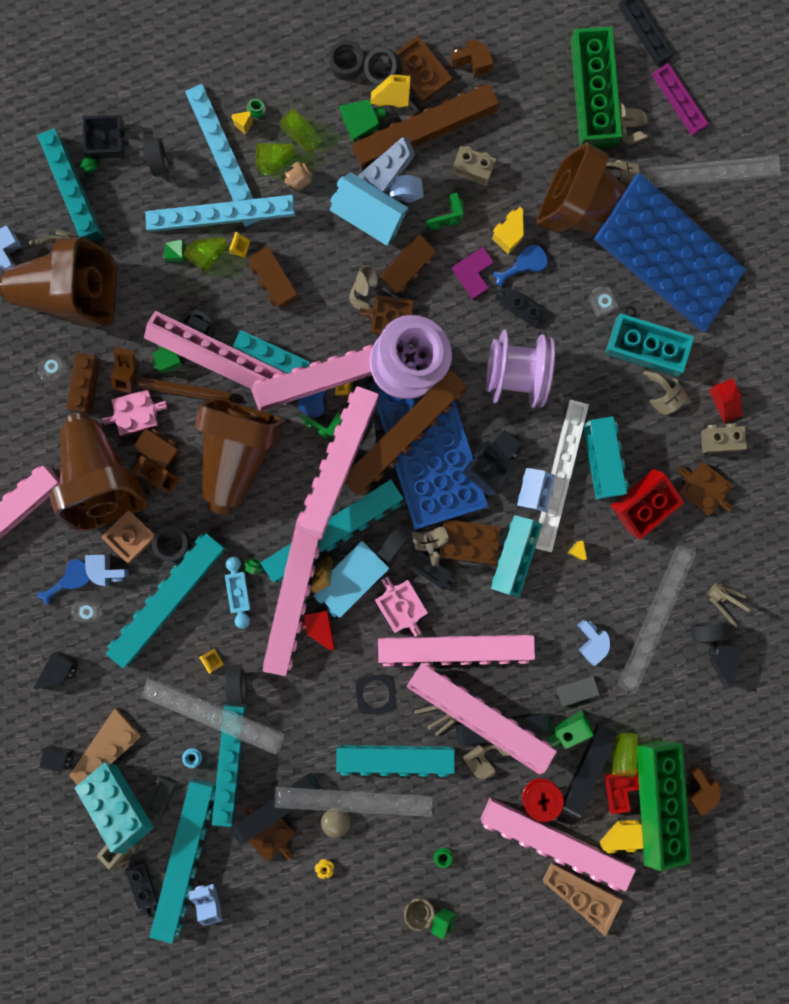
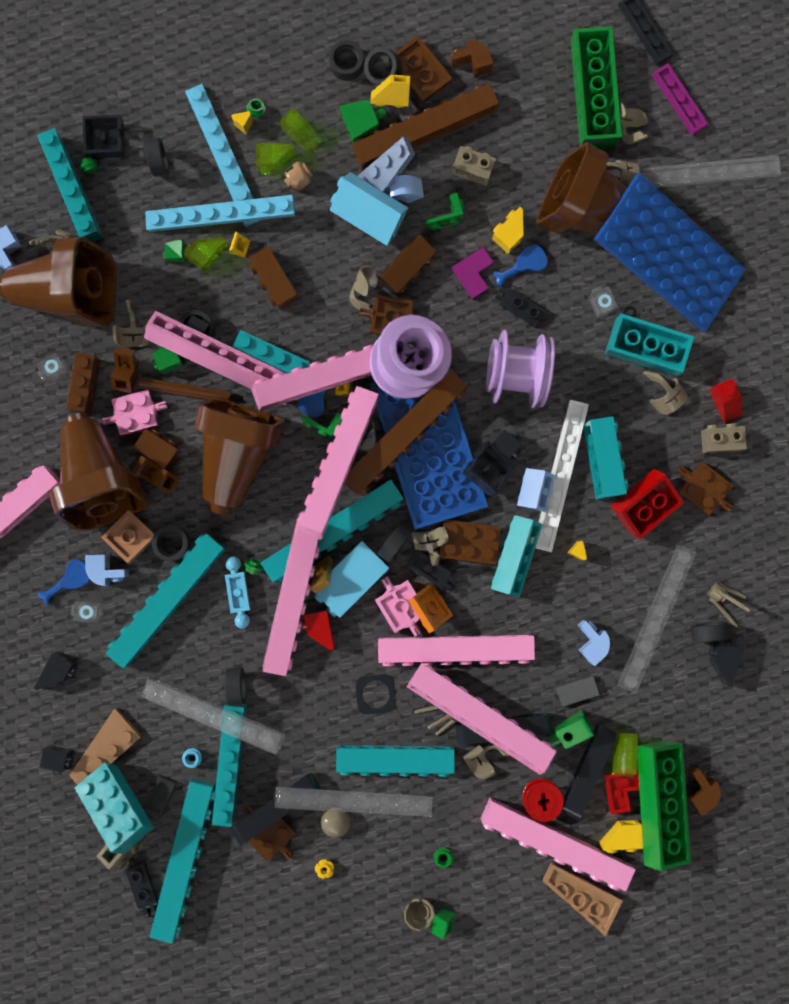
light blue brick [189,884,222,926] -> none
yellow slope [200,649,224,674] -> none
none -> dark tan helmet [113,300,149,347]
none -> orange plate [408,583,453,633]

